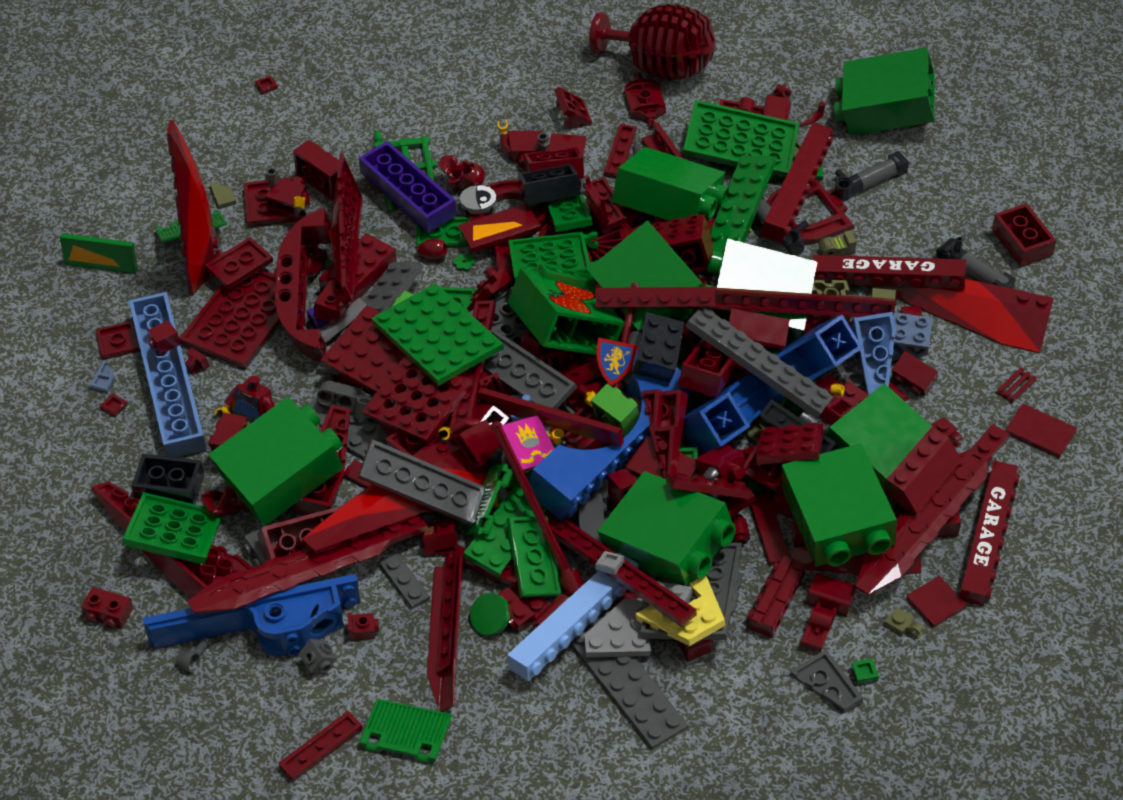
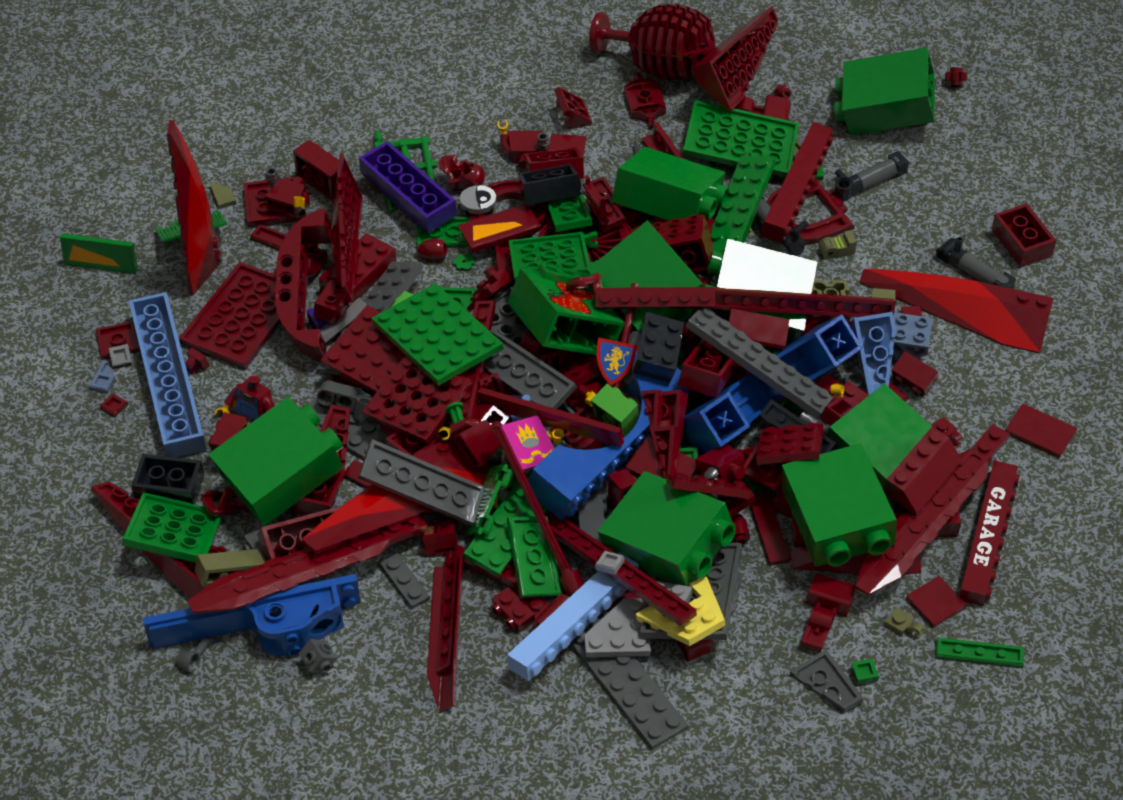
dark red brick [81,587,134,629] -> none
dark red brick [147,320,180,355] -> none
dark red plate [205,237,274,290] -> none
dark red tile [255,75,278,95] -> none
dark red plate [278,711,363,782] -> none
dark red brick [347,613,379,641] -> none
green window [359,699,452,764] -> none
green tile [470,593,510,636] -> none
dark red tile [603,124,637,178] -> none
olive tile [743,417,766,446] -> none
dark red brick [747,555,806,638] -> none
dark red bar [800,102,826,126] -> none
dark red brick [813,255,967,289] -> none
dark red tile [997,367,1037,403] -> none
none -> light grey tile [108,344,132,368]
none -> olive brick [194,549,264,587]
none -> dark red tile [250,224,286,250]
none -> green piece [445,402,464,424]
none -> dark red piece [566,272,602,300]
none -> dark red wedge [692,6,778,112]
none -> green tile [936,637,1024,668]
none -> dark red gear [945,67,967,86]

